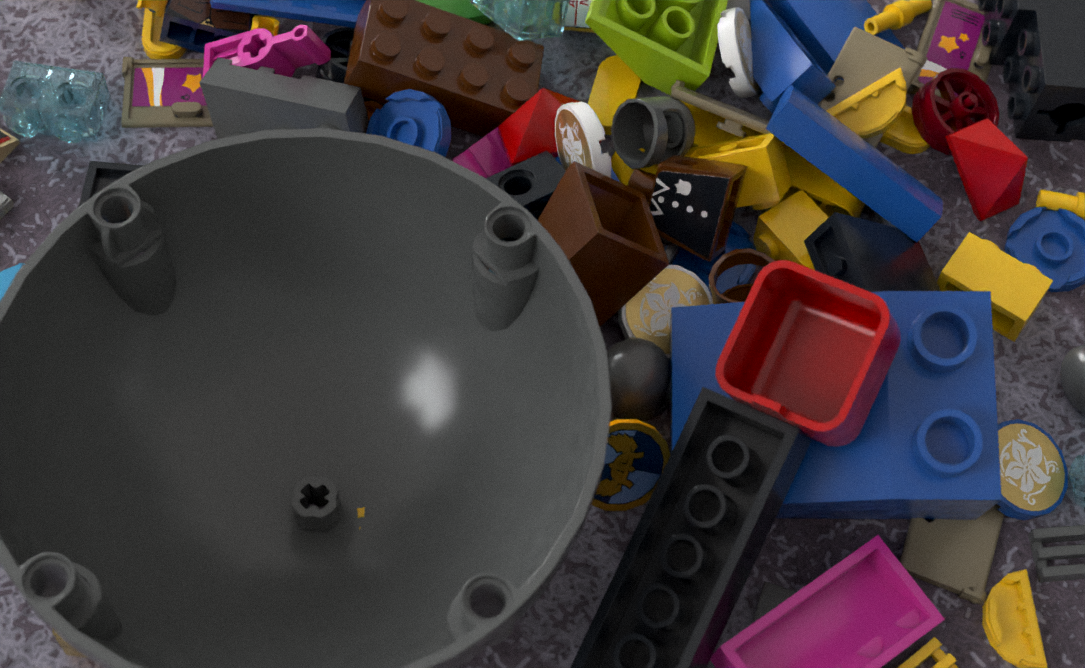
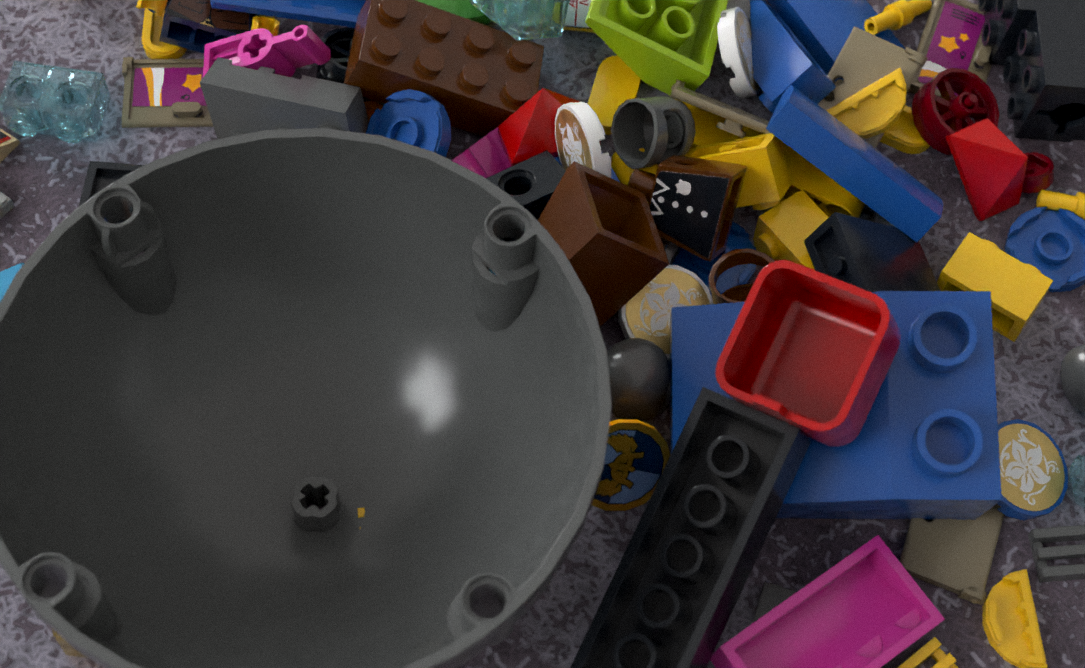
none -> dark red tile [1022,152,1054,193]

